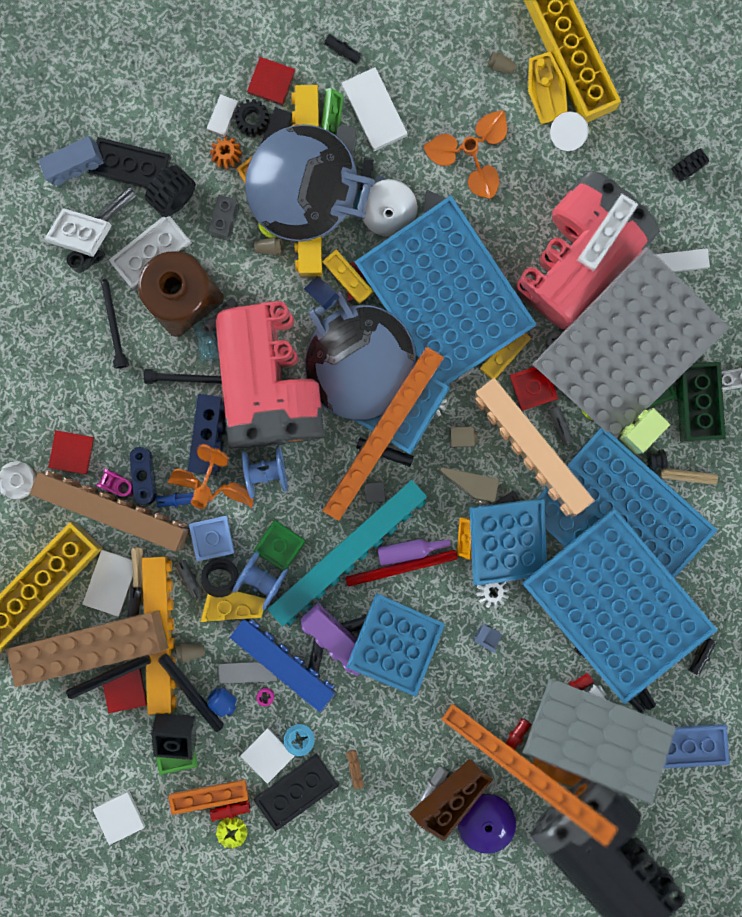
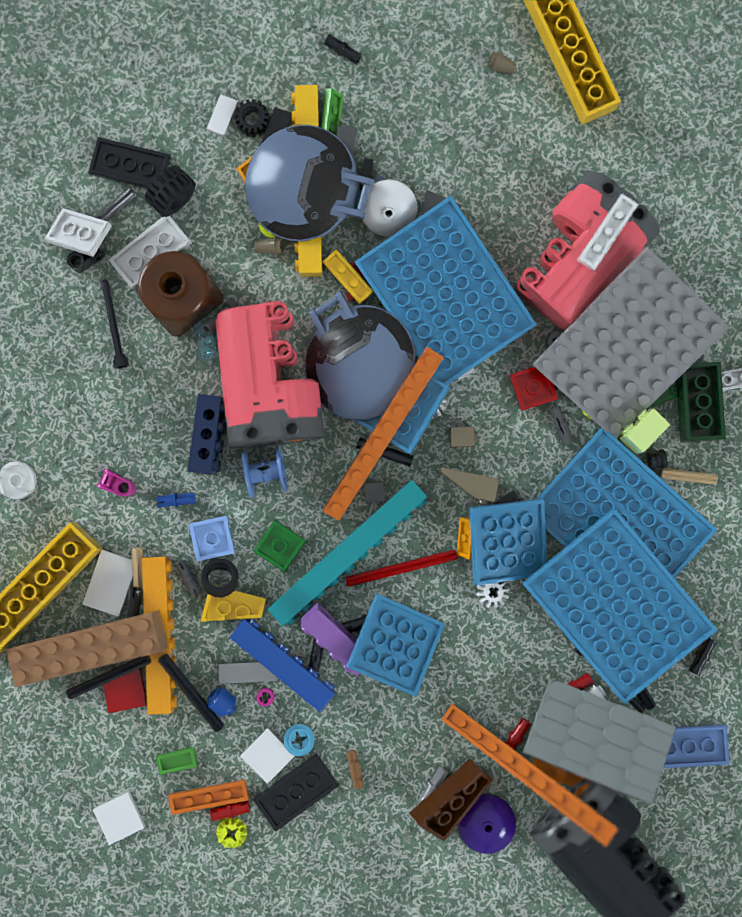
medium nougat brick [29,470,190,551] -> none
sand blue brick [38,136,104,186] -> none
red tile [48,430,94,475] -> none
dark blue piece [130,447,157,505] -> none
black piece [144,369,222,384] -> none
black brick [151,713,197,760] -> none
orange plant [168,444,253,509] -> none
dark tan cone [176,643,205,663] -> none
dark grey brick [208,195,240,242] -> none
orange gear [210,136,242,170] -> none
medium blue piece [232,550,289,611] -> none
red tile [247,57,296,106] -> none
dark blue tile [304,276,339,310] -> none
white tile [341,67,407,152] -> none
medium lavender piece [377,539,451,566] -> none
orange plant [423,111,507,199] -> none
sand blue panel [473,623,502,653] -> none
light nougat brick [474,378,594,518] -> none
yellow tile [480,333,532,379] -> none
yellow piece [528,51,568,125] -> none
white tile [550,112,589,151] -> none
white tile [656,248,710,272] -> none
black tyre [671,148,710,182] -> none

